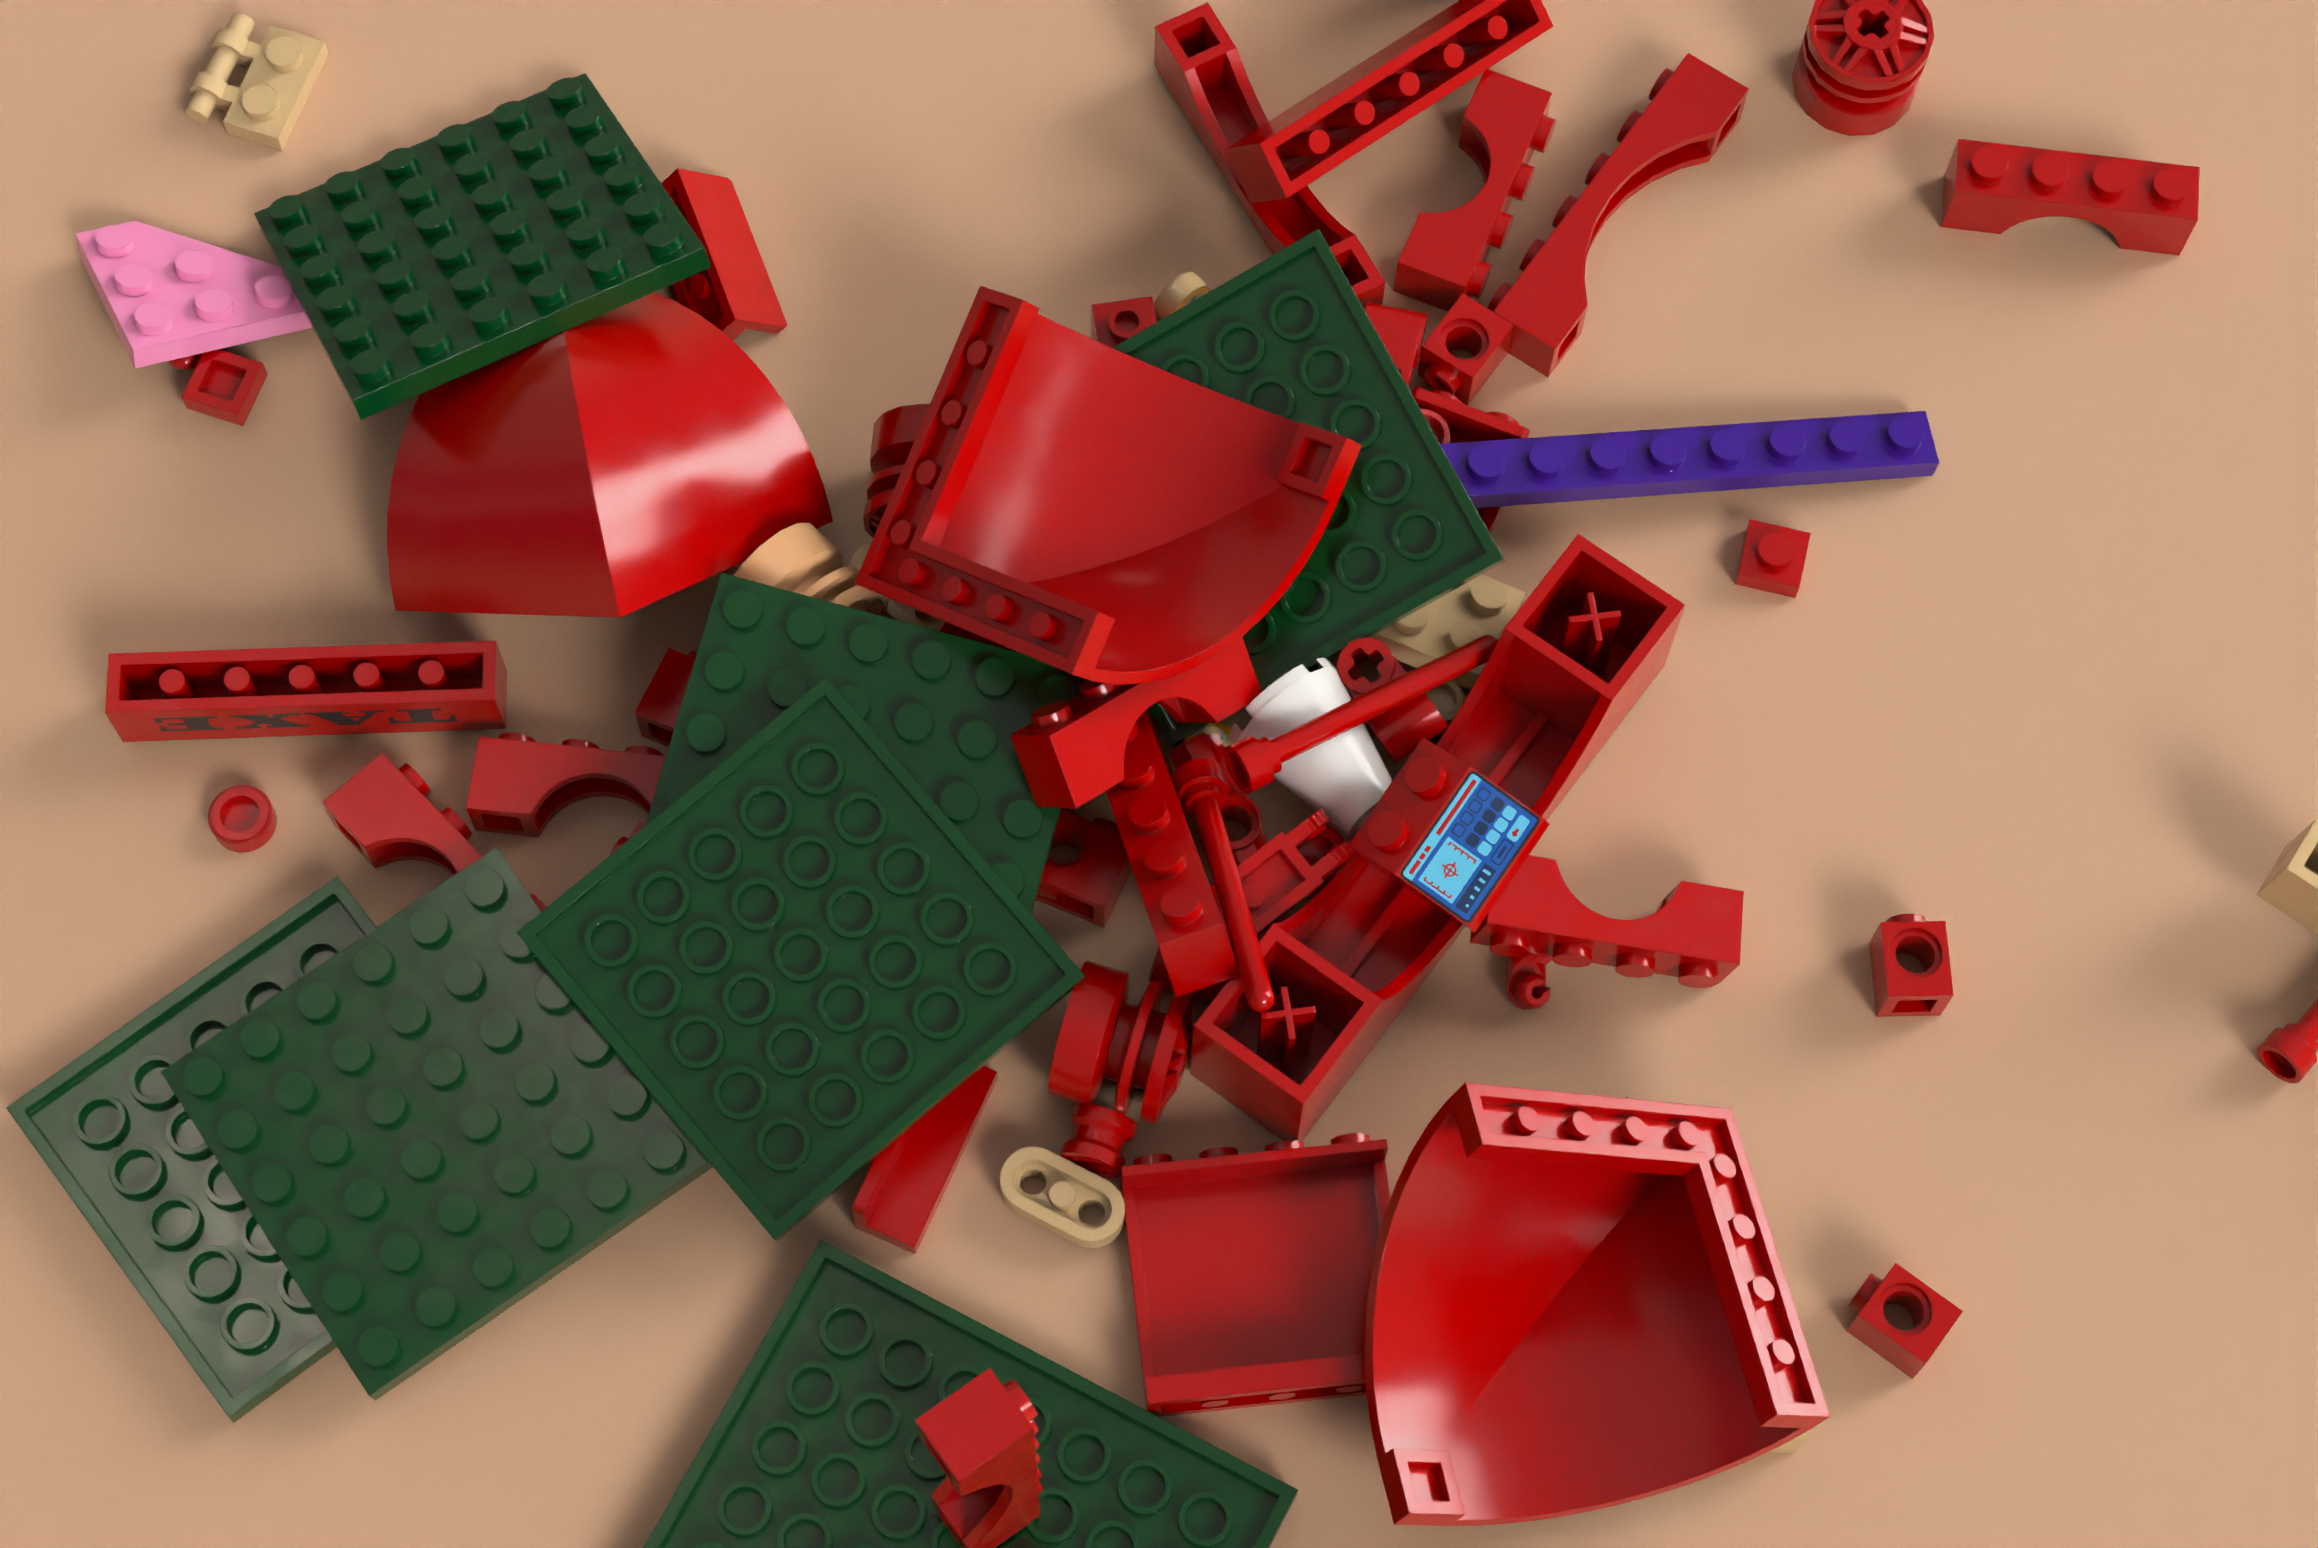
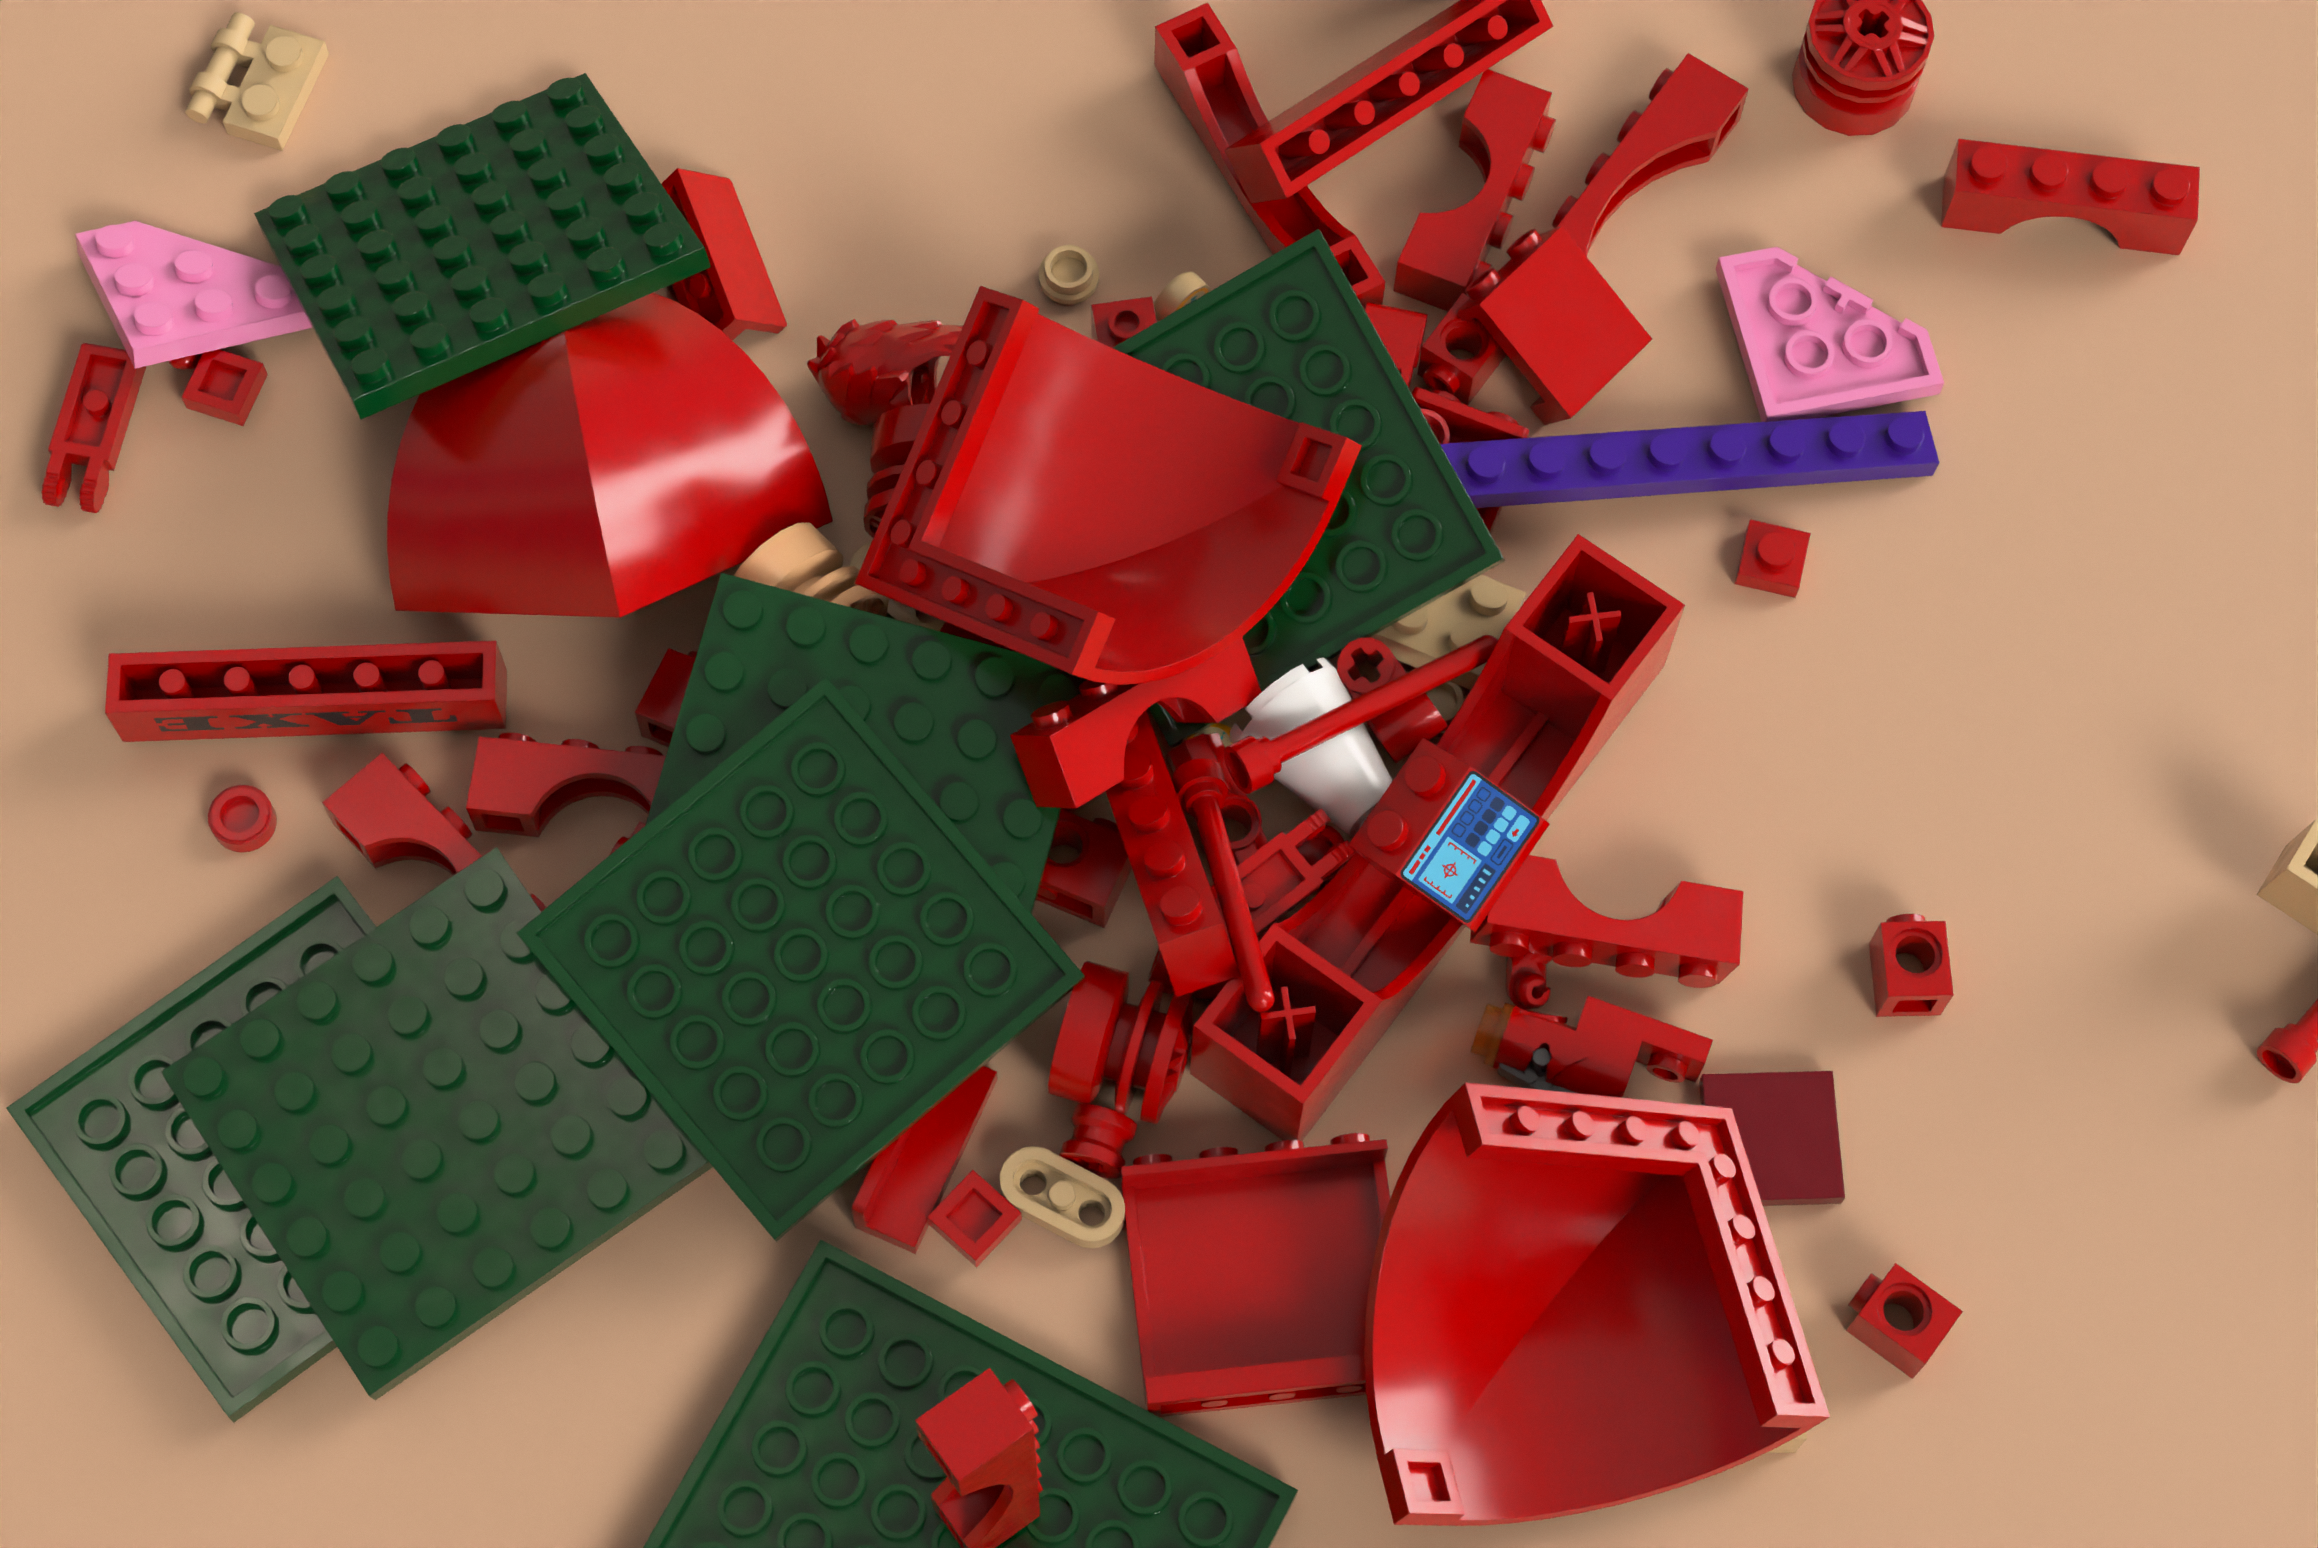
none -> red hinge [41,343,146,513]
none -> red head [807,319,963,426]
none -> red plate [927,1170,1022,1268]
none -> tan plate [1039,245,1099,305]
none -> red panel [1456,226,1652,425]
none -> red plate [1470,996,1713,1098]
none -> dark red tile [1699,1071,1845,1206]
none -> bright pink plate [1715,247,1944,422]

